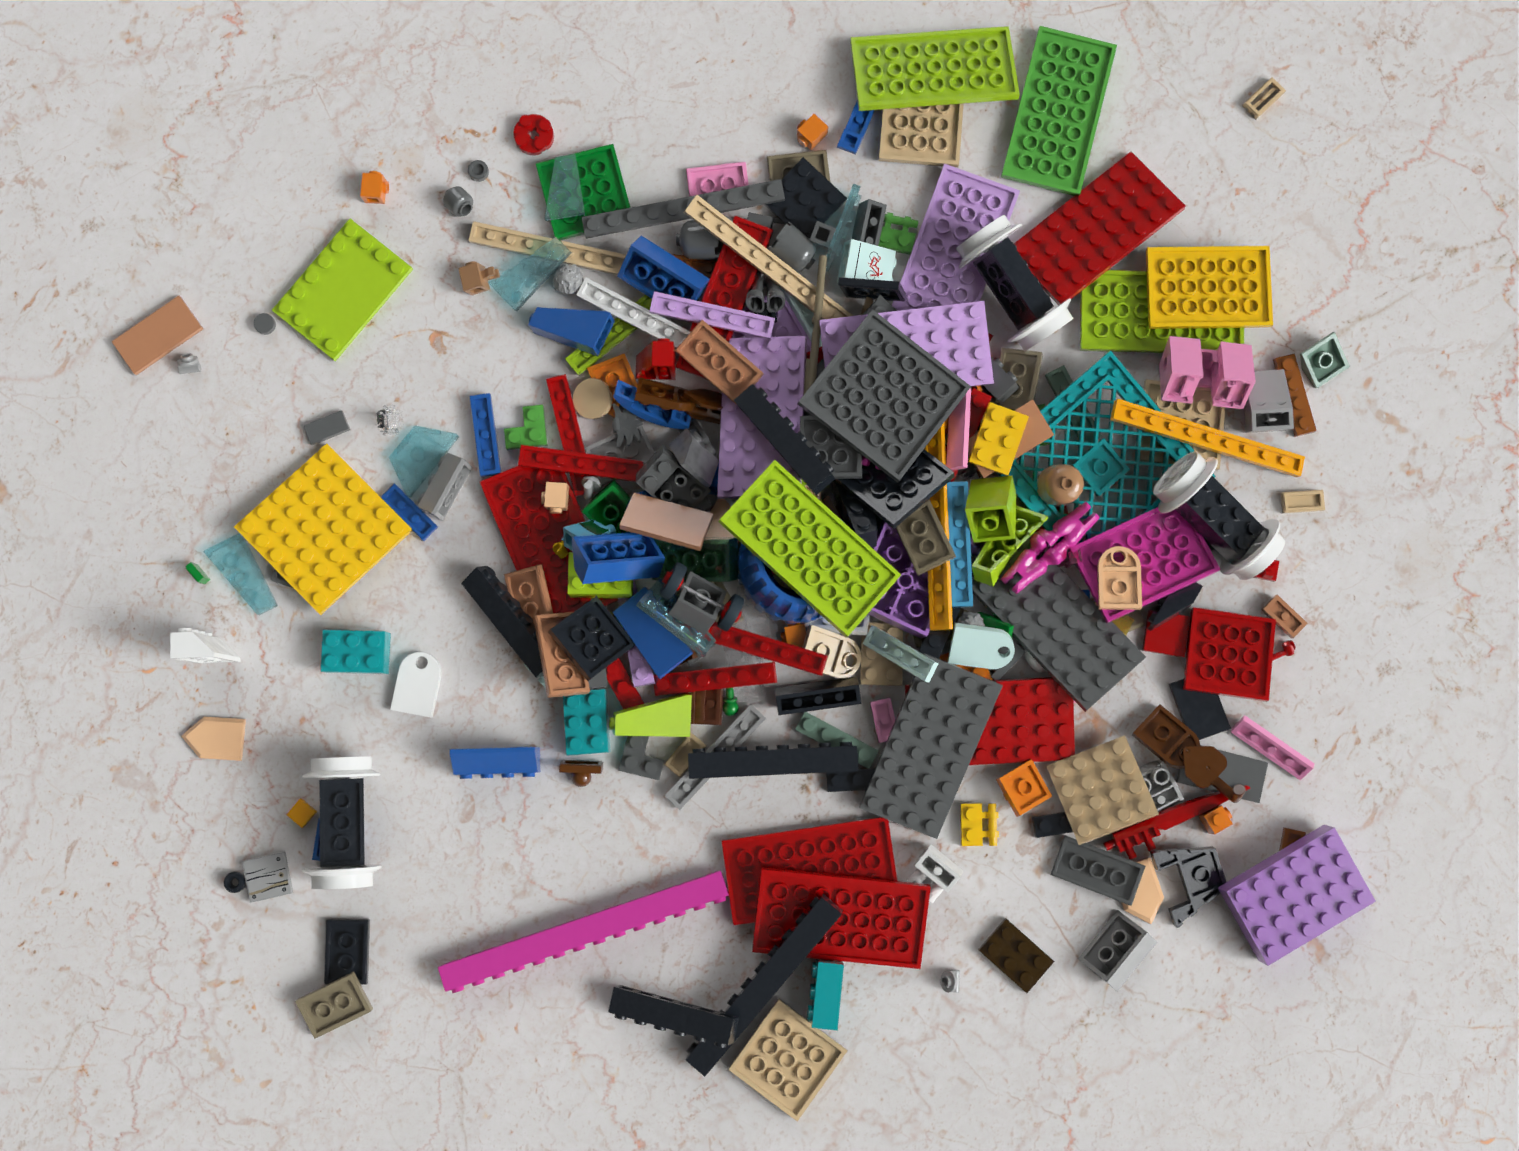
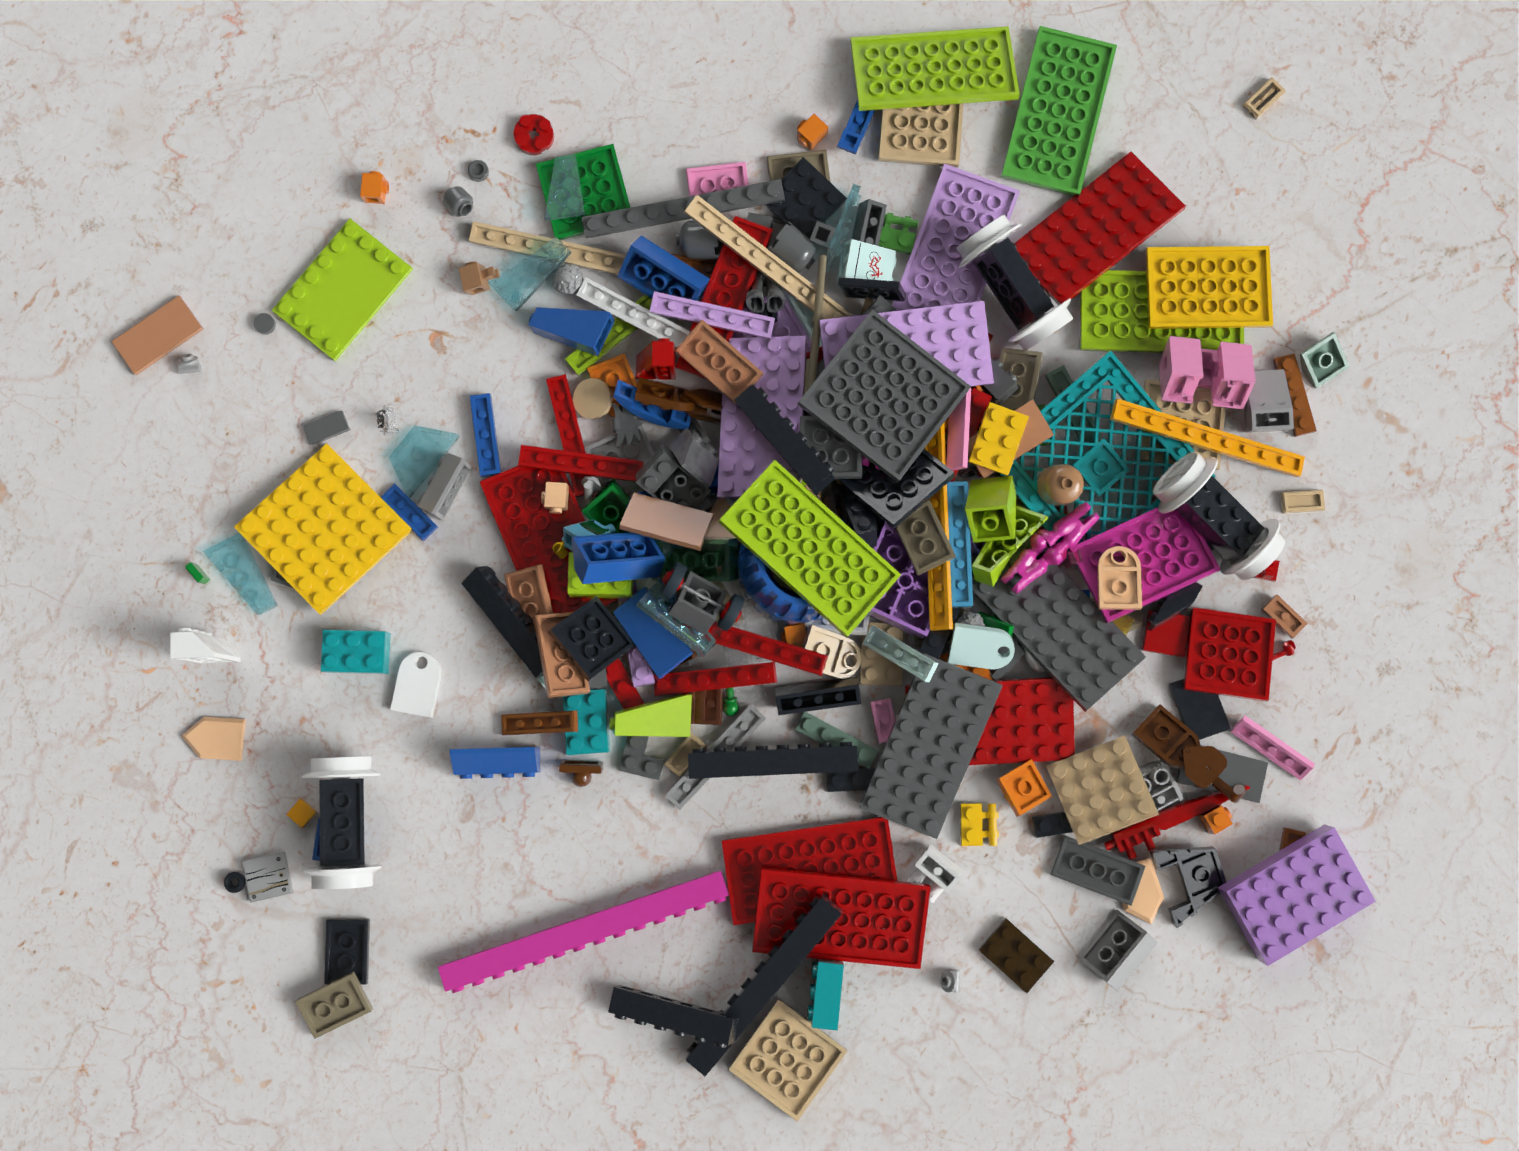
bright green plate [504,405,548,450] -> none
none -> dark orange tile [501,710,578,735]

